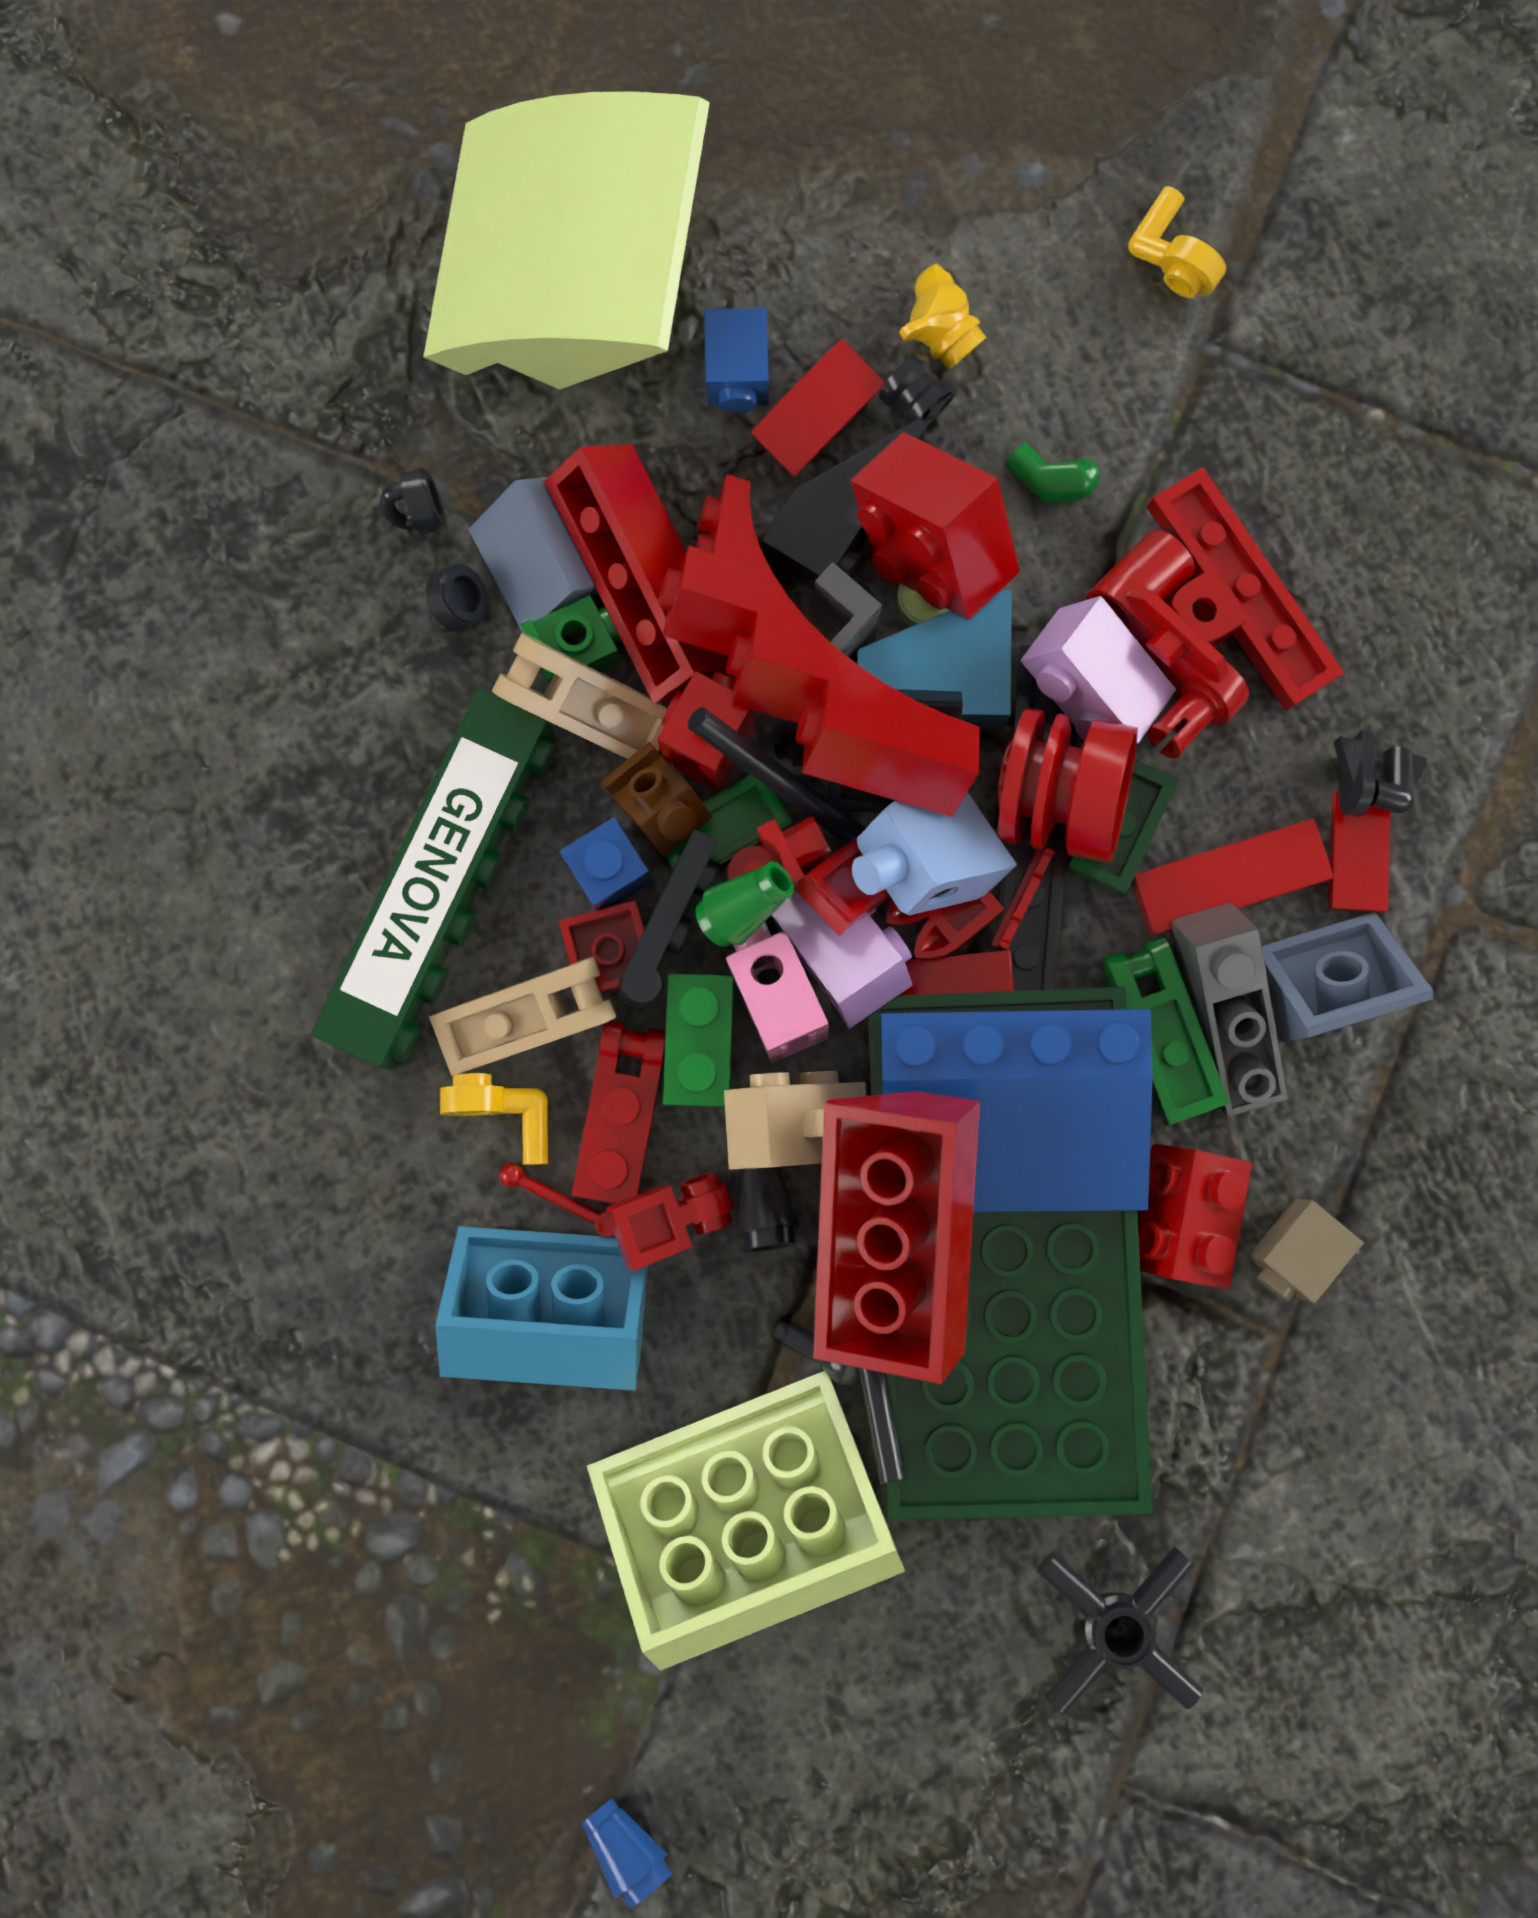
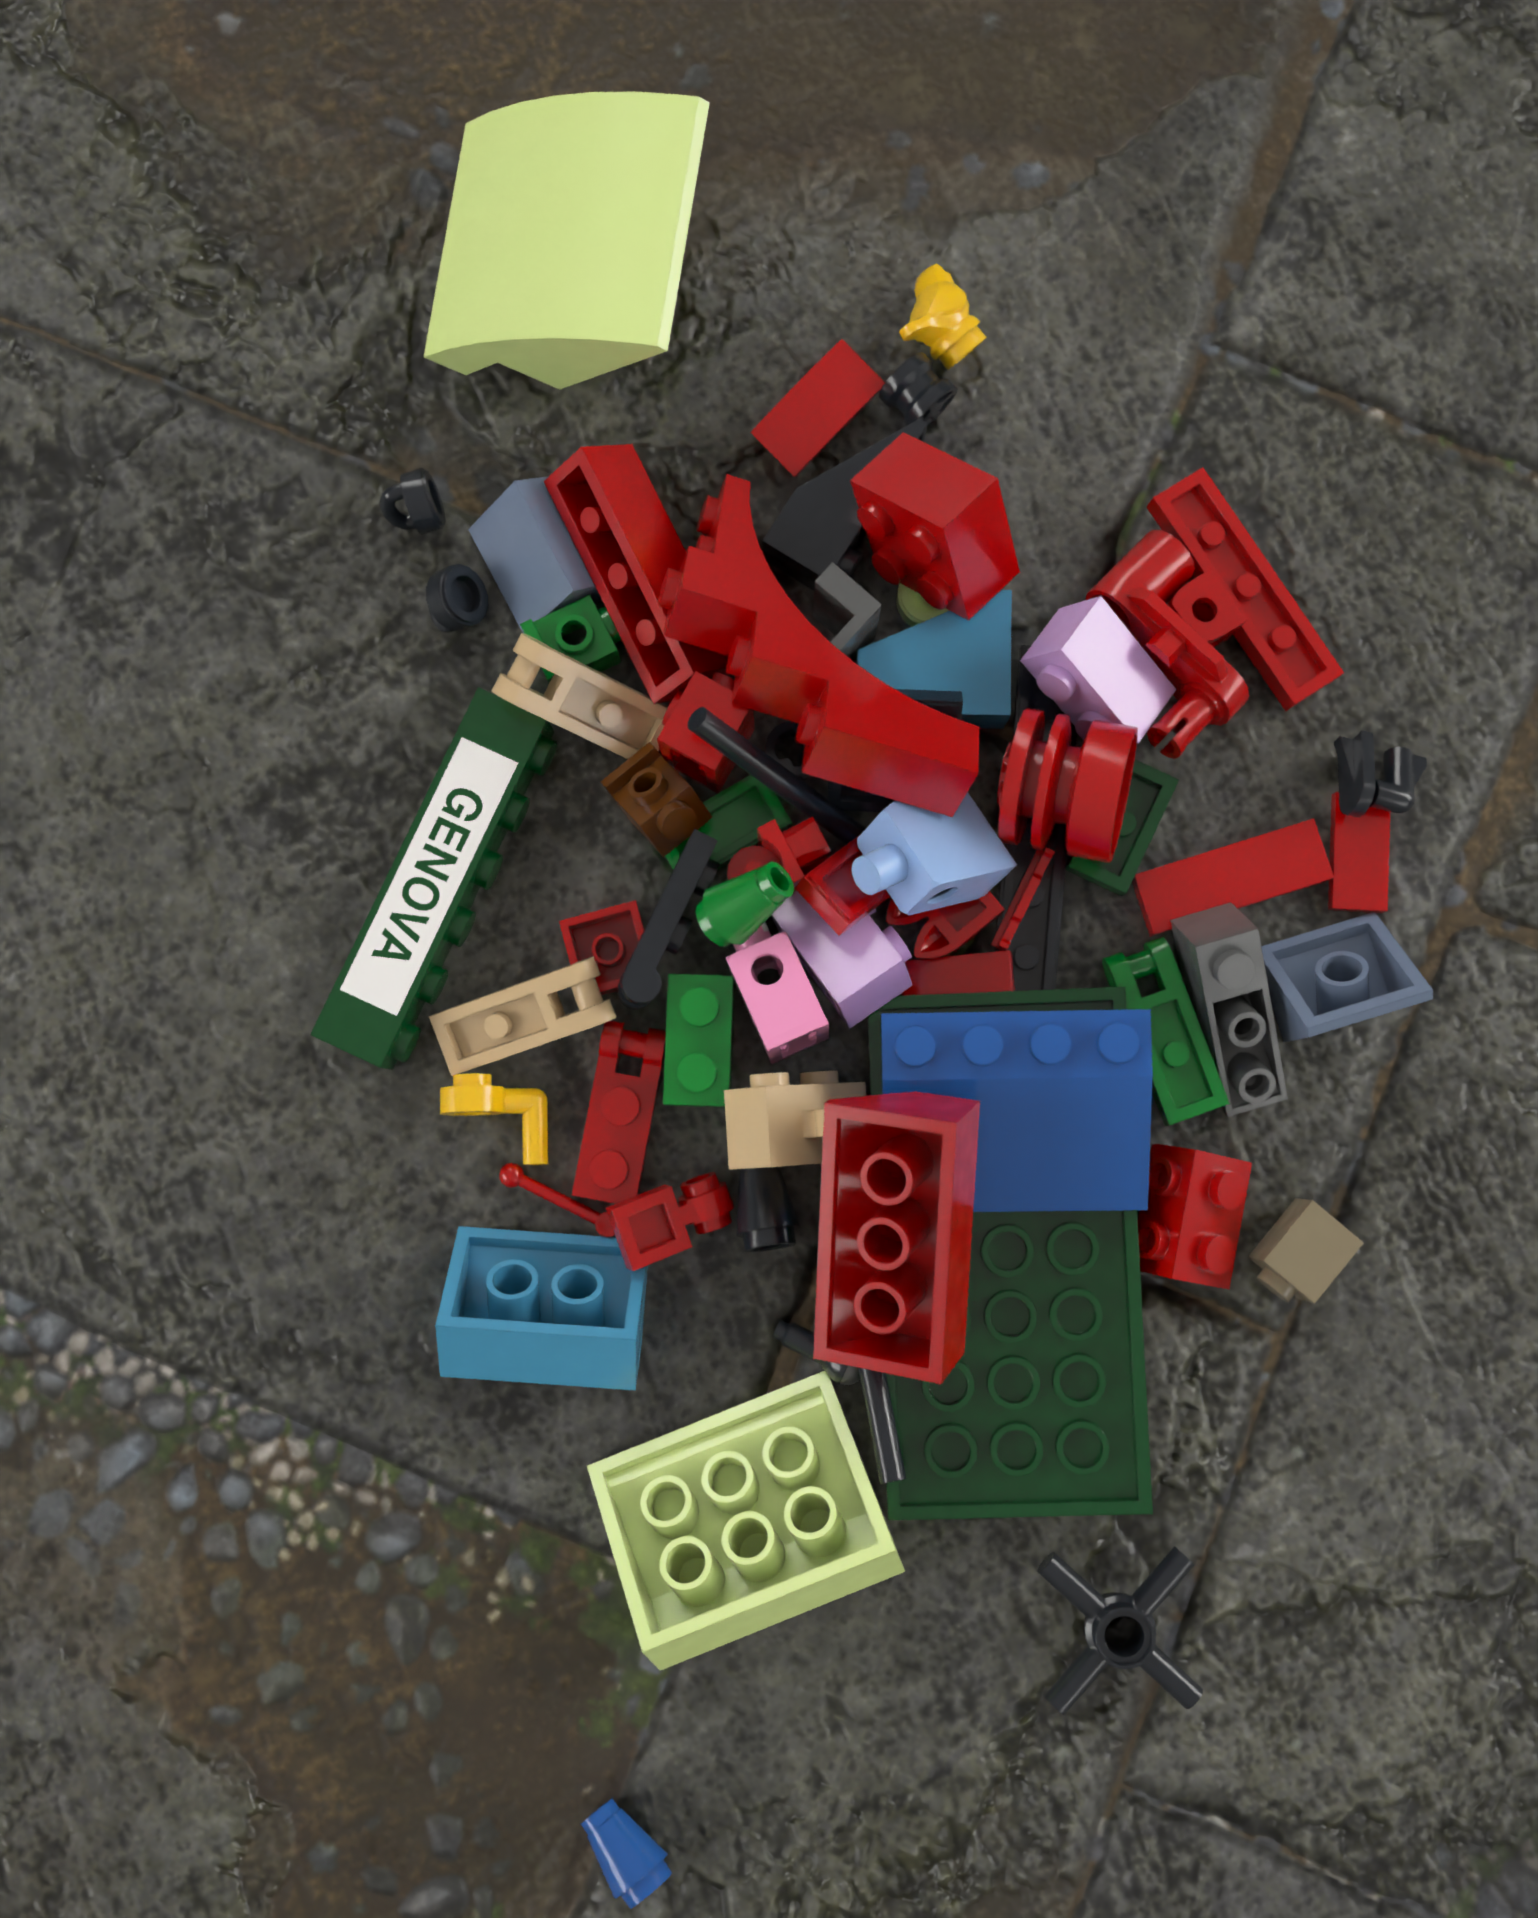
blue brick [559,817,653,910] -> none
blue brick [704,308,769,412] -> none
green arm [1004,442,1100,504] -> none
yellow plate [1128,186,1226,298] -> none

